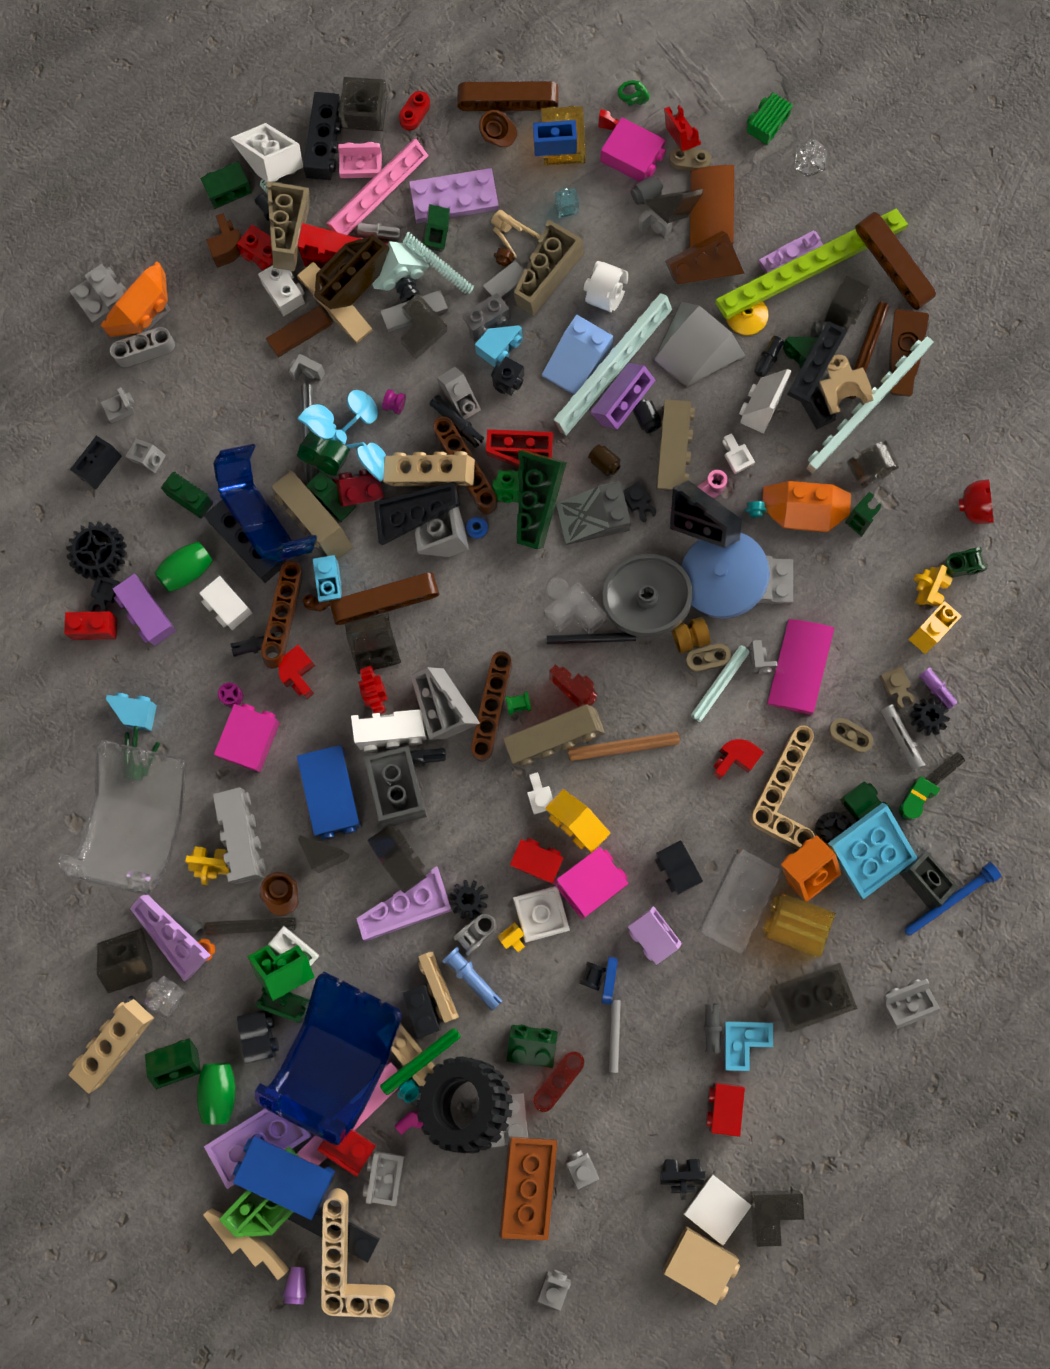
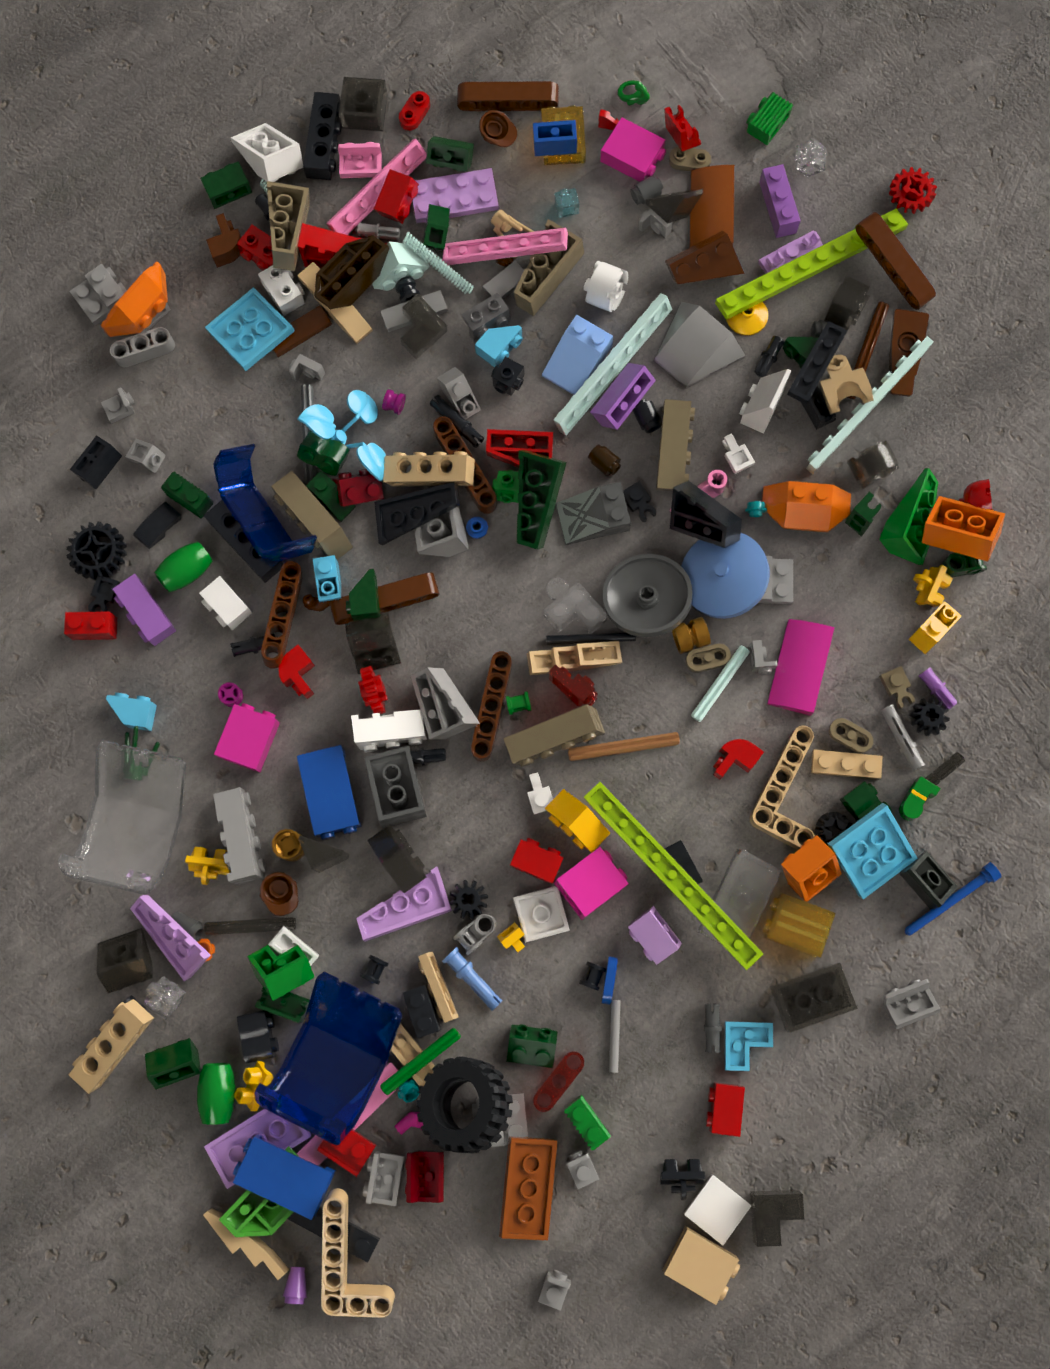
none -> black slope [133,501,181,549]
none -> medium azure plate [205,287,295,371]
none -> yellow hips [234,1061,277,1111]
none -> pearl gold wheel [272,829,307,862]
none -> dark green slope [346,569,380,621]
none -> black bush [360,955,389,985]
none -> red brick [374,169,419,224]
none -> dark red bracket [405,1150,444,1203]
none -> dark green brick [426,136,474,172]
none -> bright pink tile [442,228,568,265]
none -> tan slope [527,641,622,675]
none -> green brick [564,1095,611,1150]
none -> lime plate [583,782,763,970]
none -> medium lavender brick [759,164,801,238]
none -> tan plate [811,750,882,780]
none -> green wedge [879,468,938,565]
none -> red gear [889,167,937,214]
none -> orange brick [922,496,1005,562]

